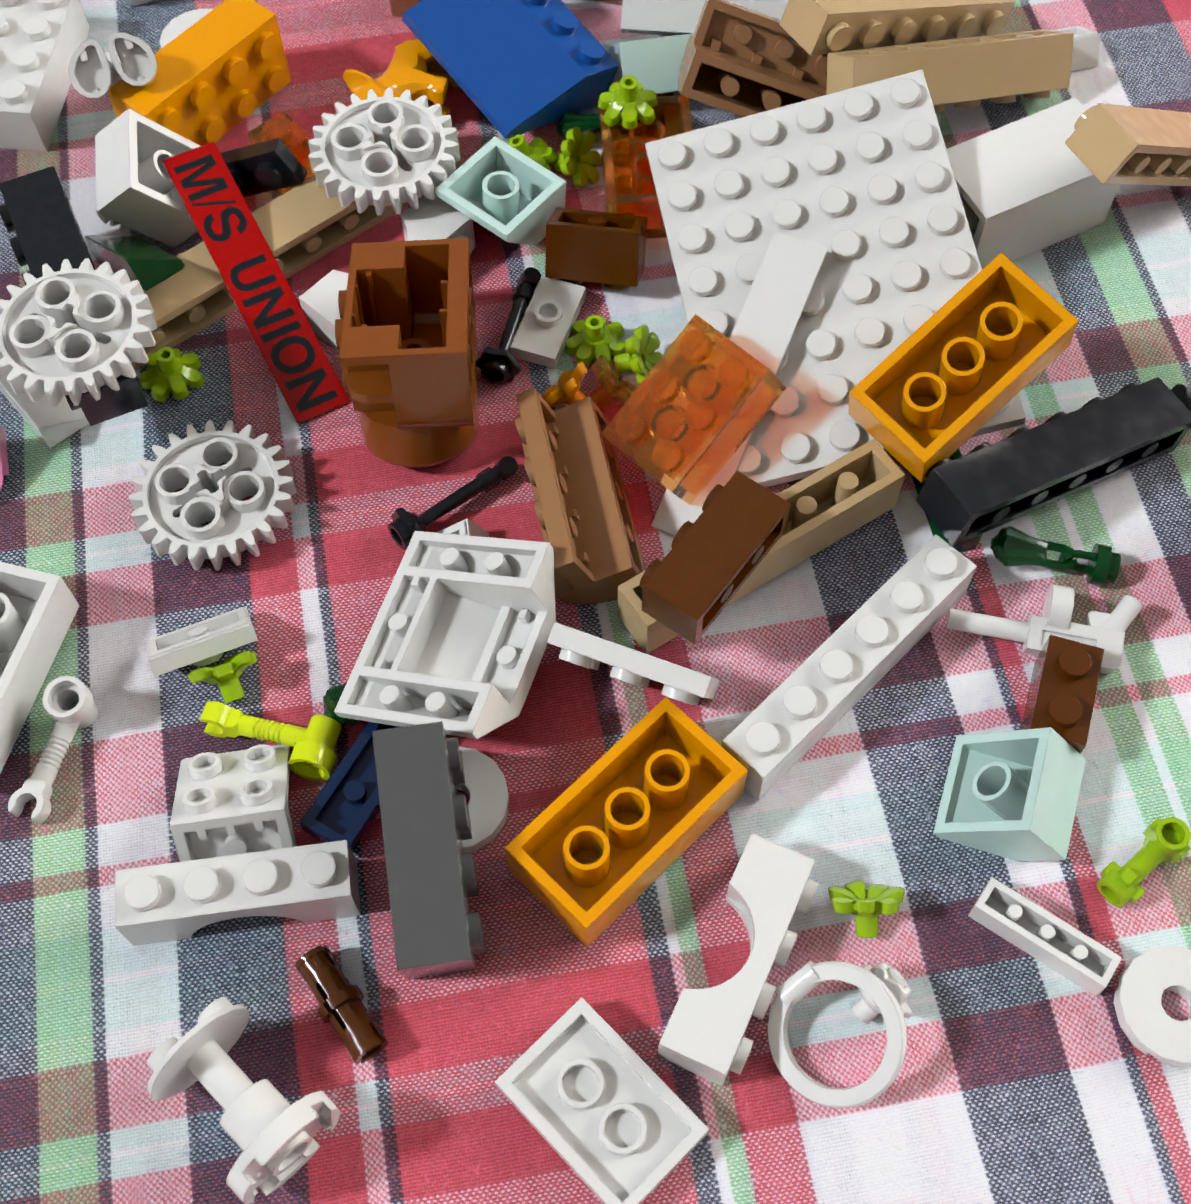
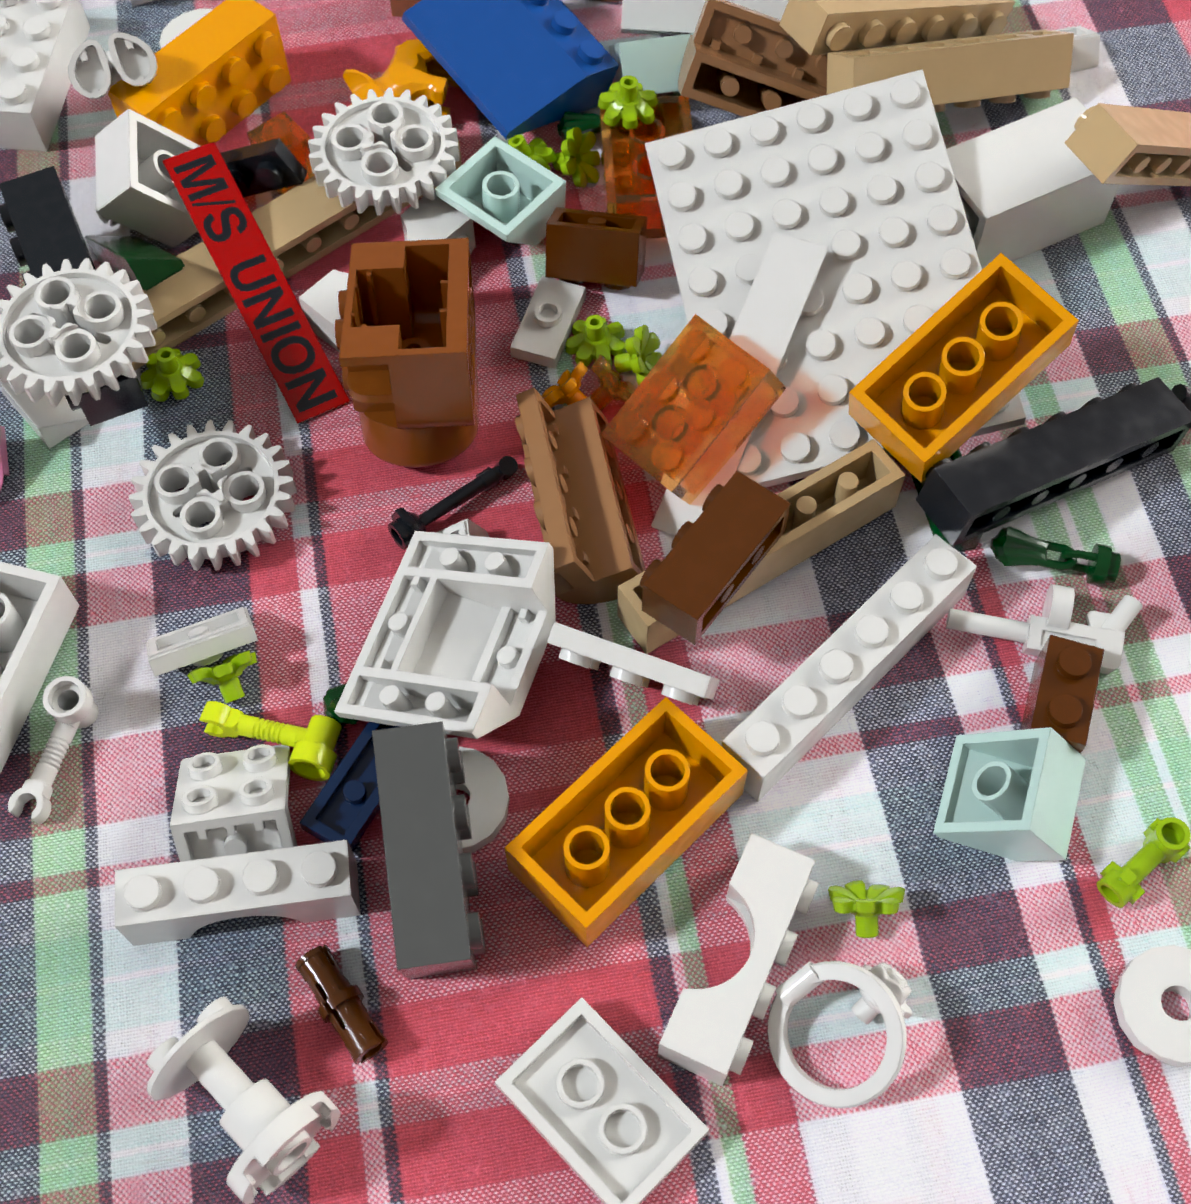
black piece [476,267,541,384] -> none
white piece [968,877,1122,996] -> none

